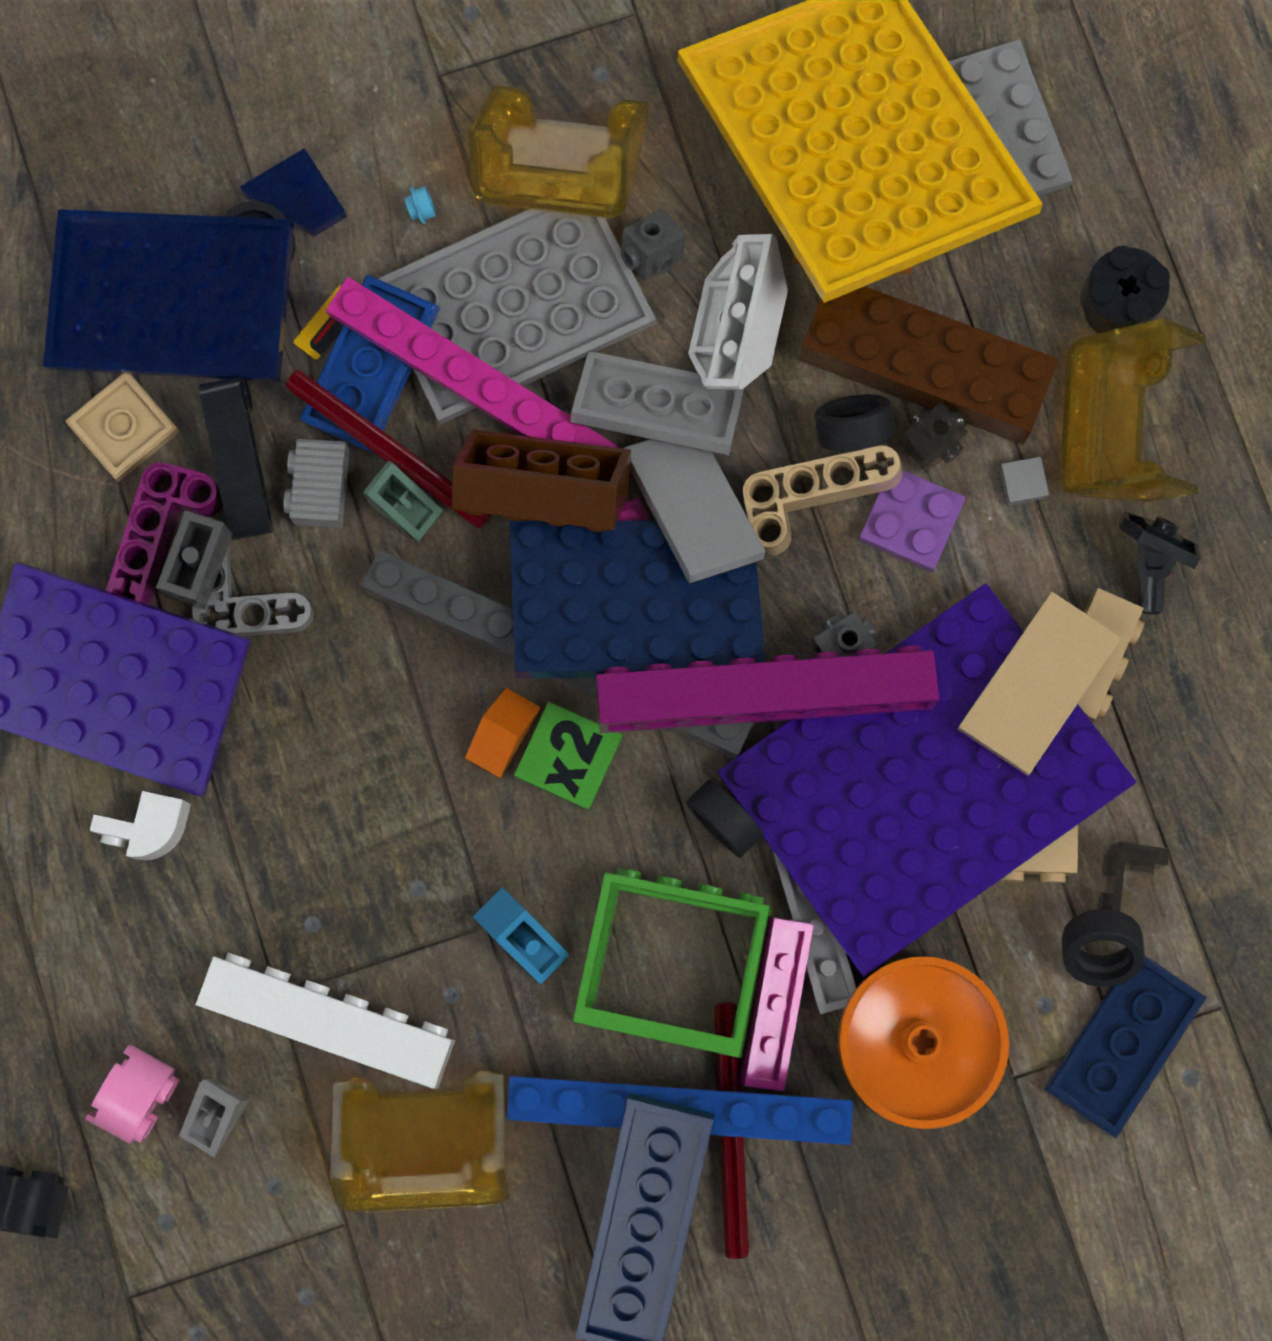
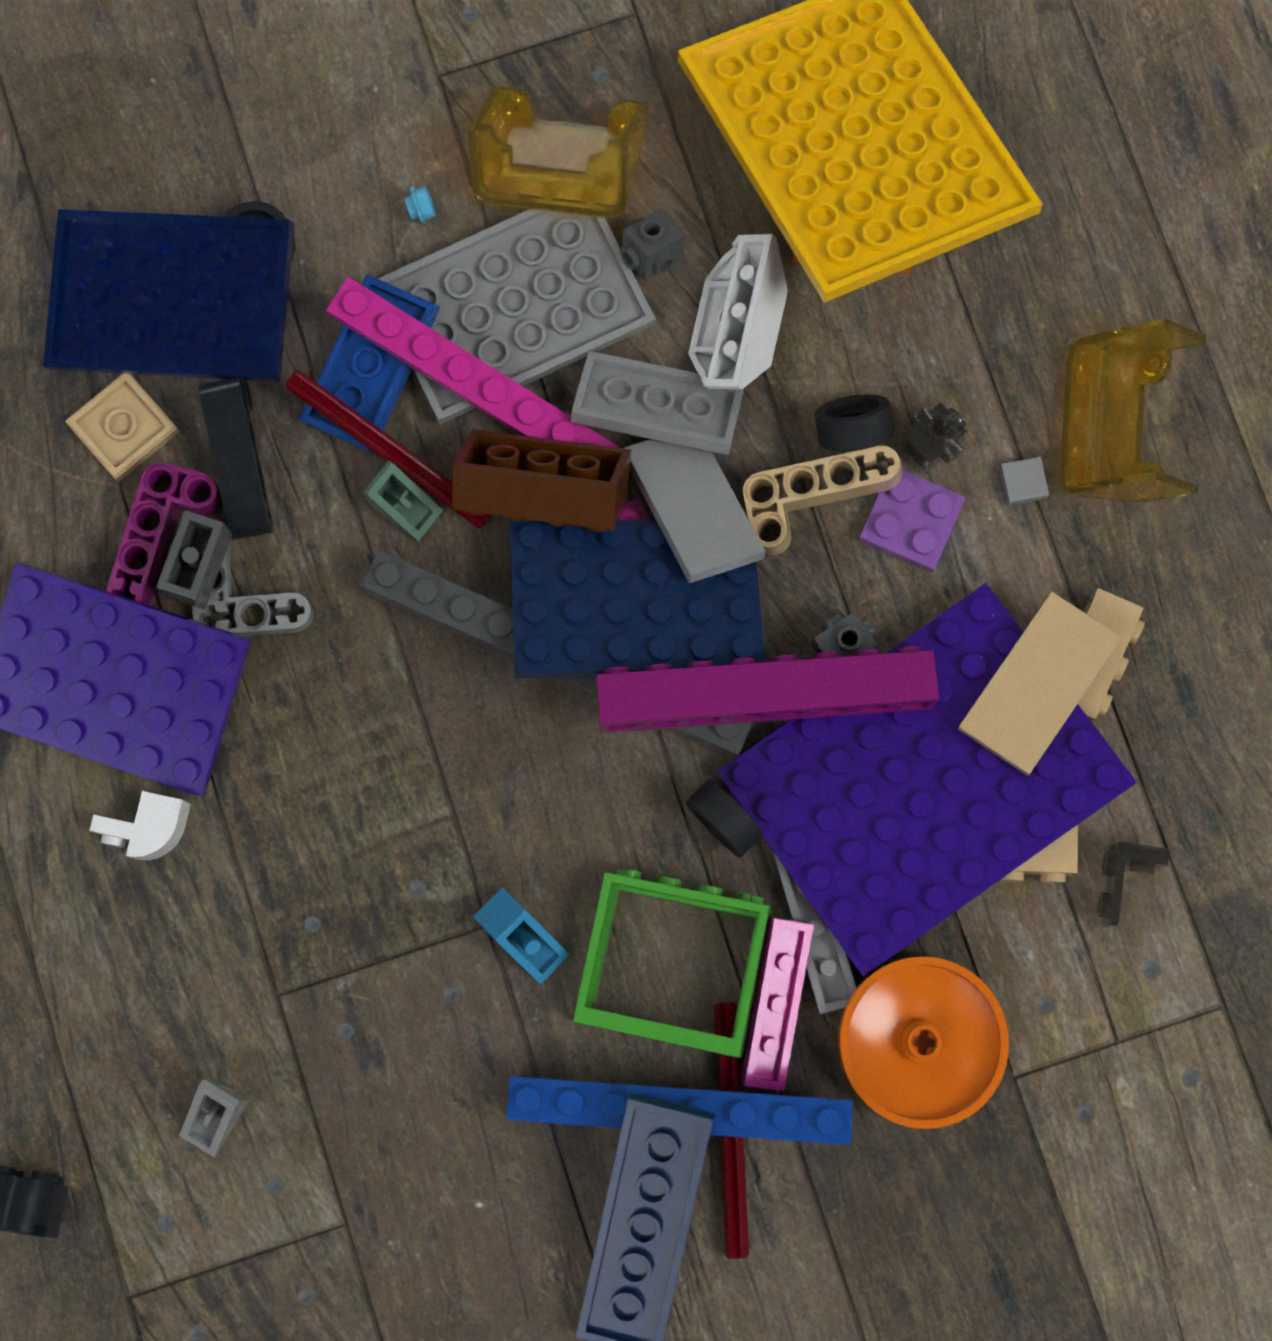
bright pink brick [85,1044,180,1145] -> none
white brick [195,952,455,1089] -> none
clear blue wing [240,148,347,237] -> none
light grey brick [284,439,350,529] -> none
sticker [293,285,343,360] -> none
clear yellow windscreen [330,1071,509,1212] -> none
orange slope [465,688,542,779] -> none
bright green tile [514,701,623,811] -> none
reddish brown brick [799,286,1059,445] -> none
light grey plate [949,39,1073,196] -> none
dark blue tile [1043,956,1207,1138] -> none
black tyre [1062,909,1145,987] -> none
black brick [1080,246,1170,340] -> none
black piece [1119,511,1200,615] -> none

